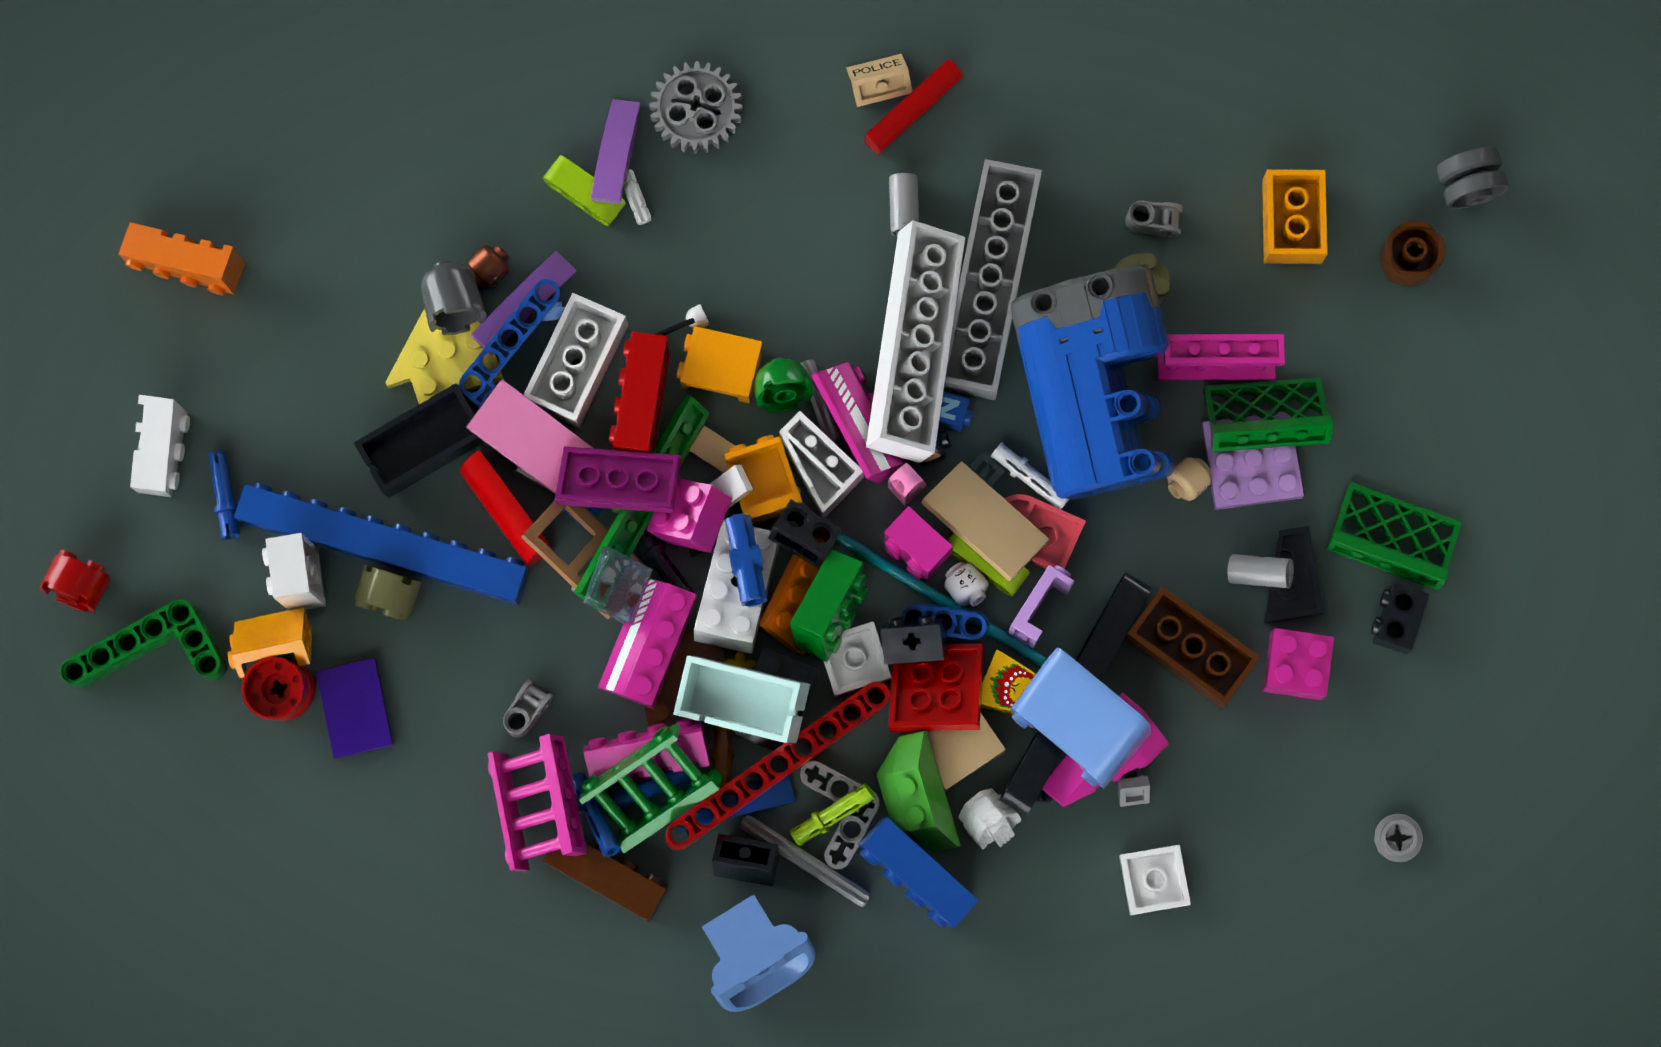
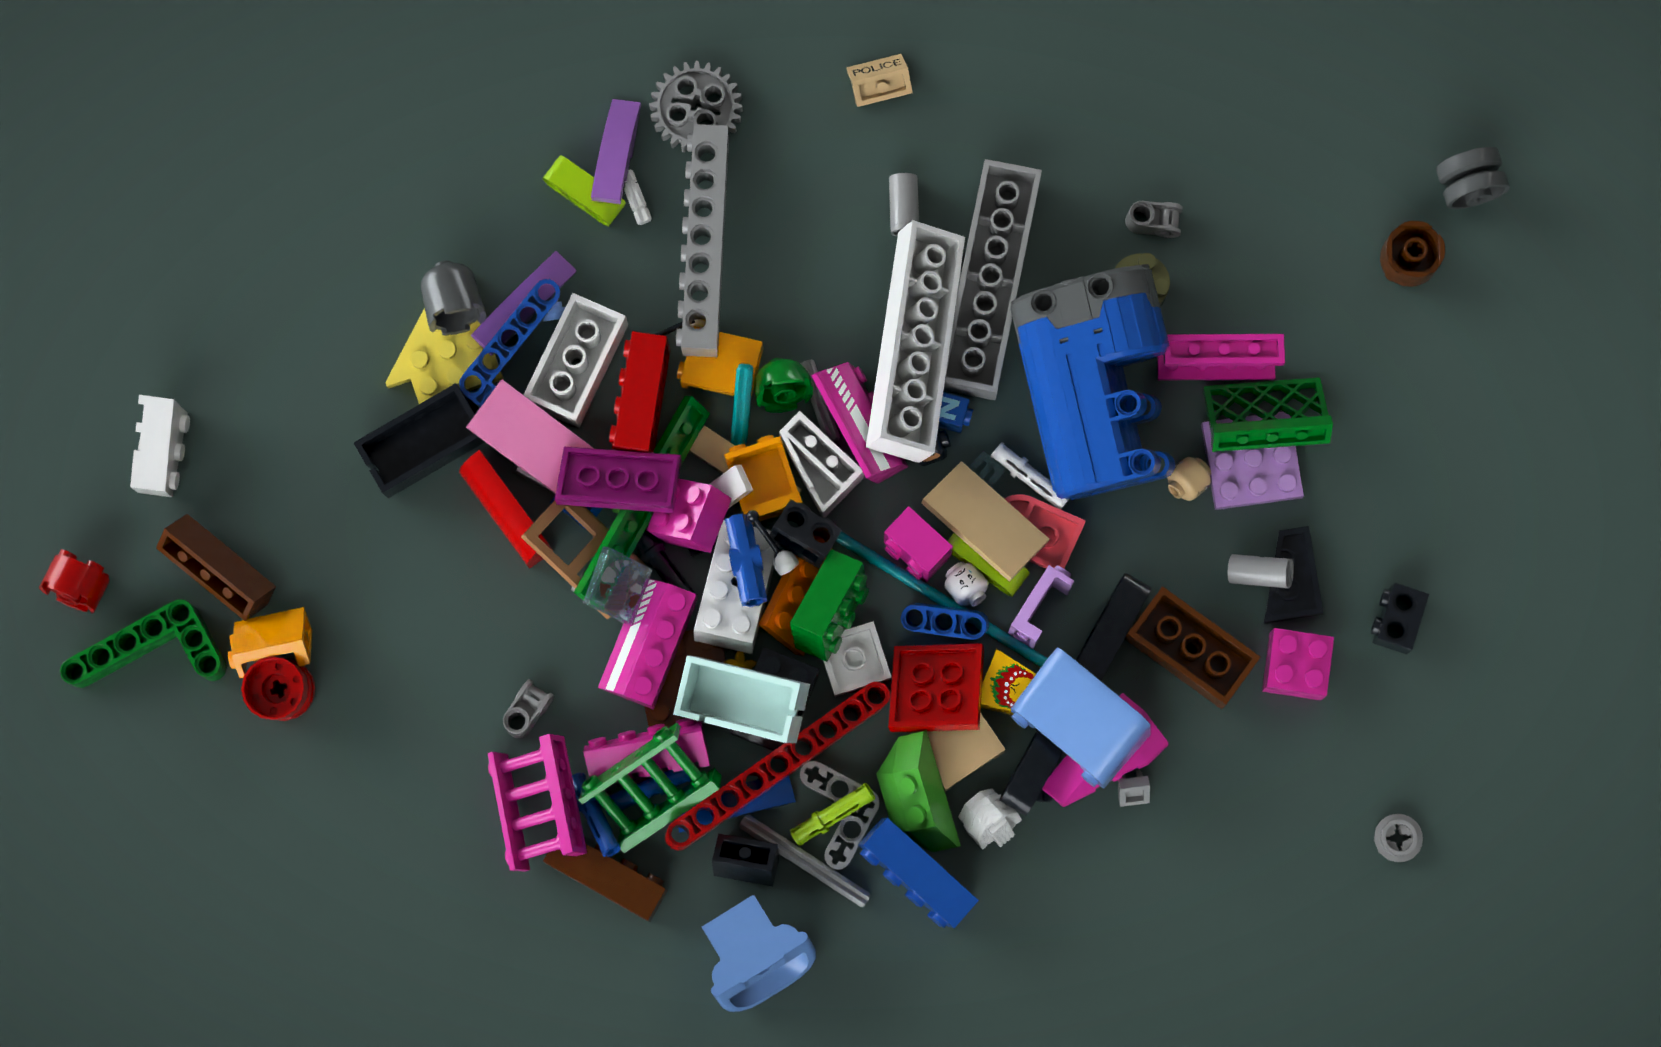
orange wedge [118,222,245,296] -> none
blue pin [208,450,240,540] -> none
blue brick [234,482,530,606] -> none
white brick [262,533,326,610] -> none
dark purple tile [316,658,394,759] -> none
olive brick [354,564,422,621] -> none
copper head [467,245,510,288] -> none
clear orange pin [711,726,735,787] -> none
red brick [864,59,963,154] -> none
black brick [880,614,948,664] -> none
bright pink leg [888,463,927,507] -> none
white plate [1119,845,1191,916] -> none
light orange brick [1262,169,1327,264] -> none
green fence [1326,482,1462,591] -> none
none -> reddish brown brick [156,514,276,621]
none -> light grey brick [676,124,729,357]
none -> teal axle [730,363,754,446]
none -> hinge [747,510,799,576]

